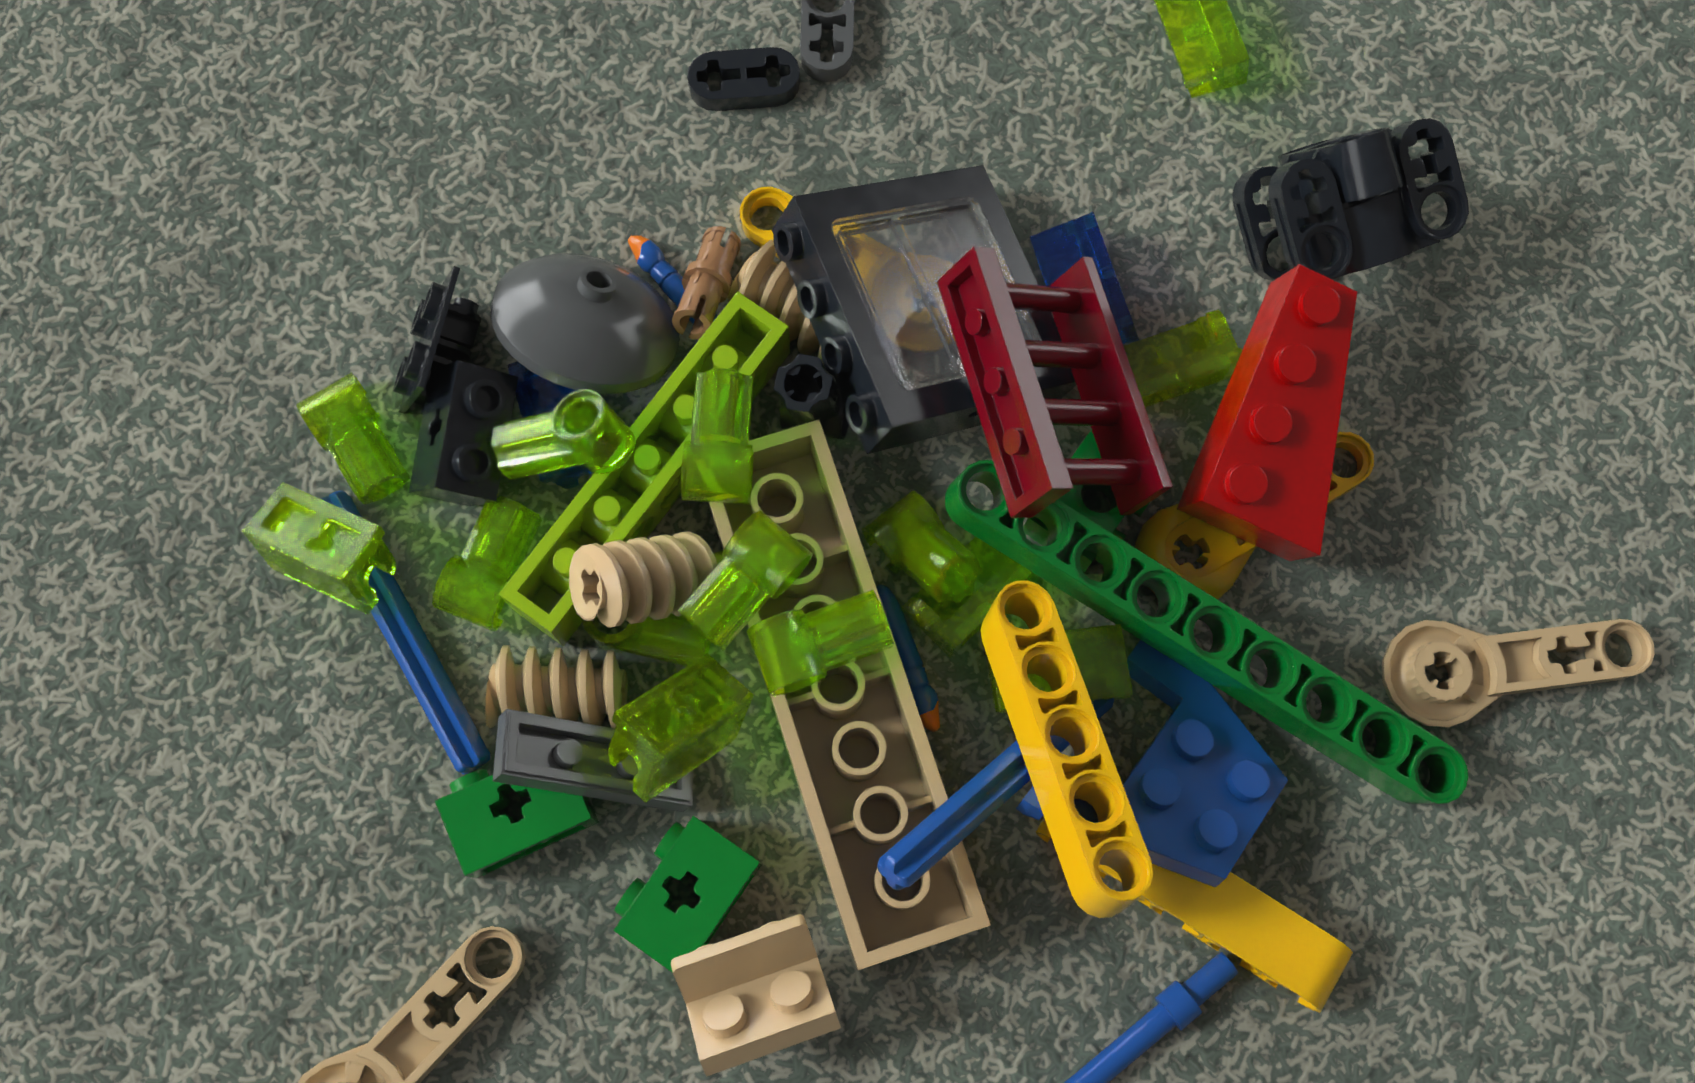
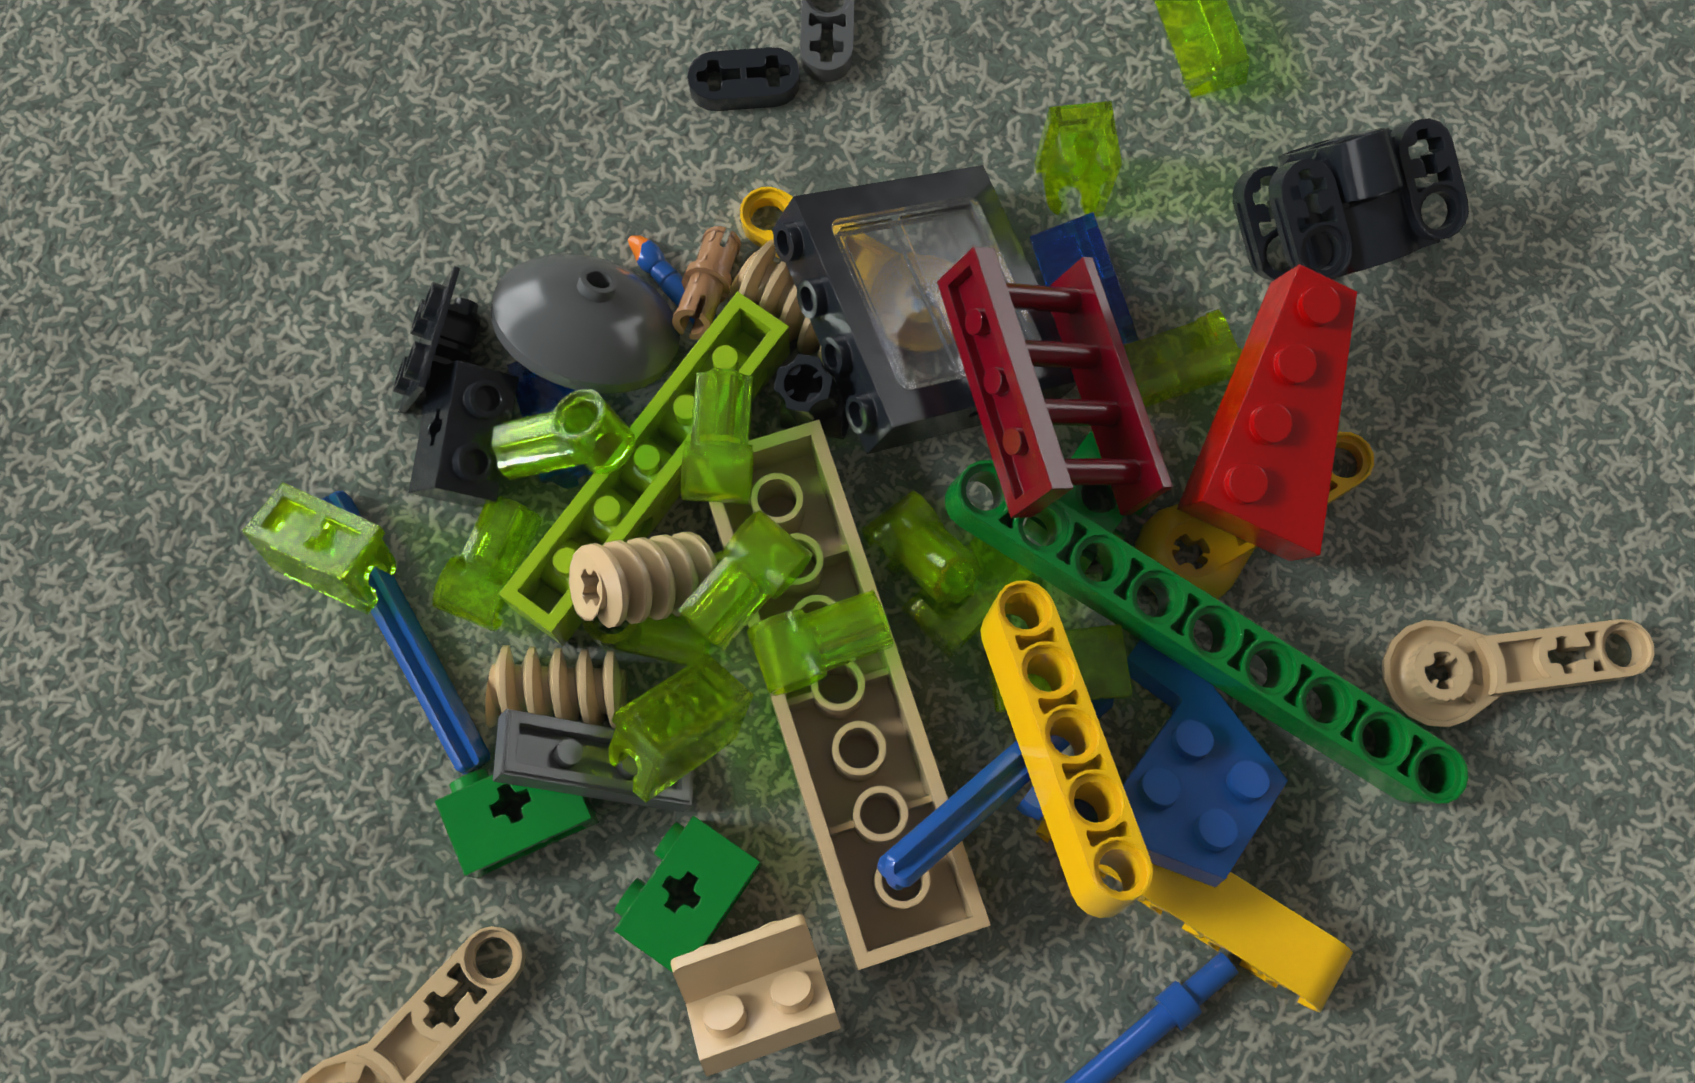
clear neon green piece [296,372,411,505] -> none
blue piece [876,584,940,732] -> none
none -> clear neon green hinge [1034,101,1122,218]

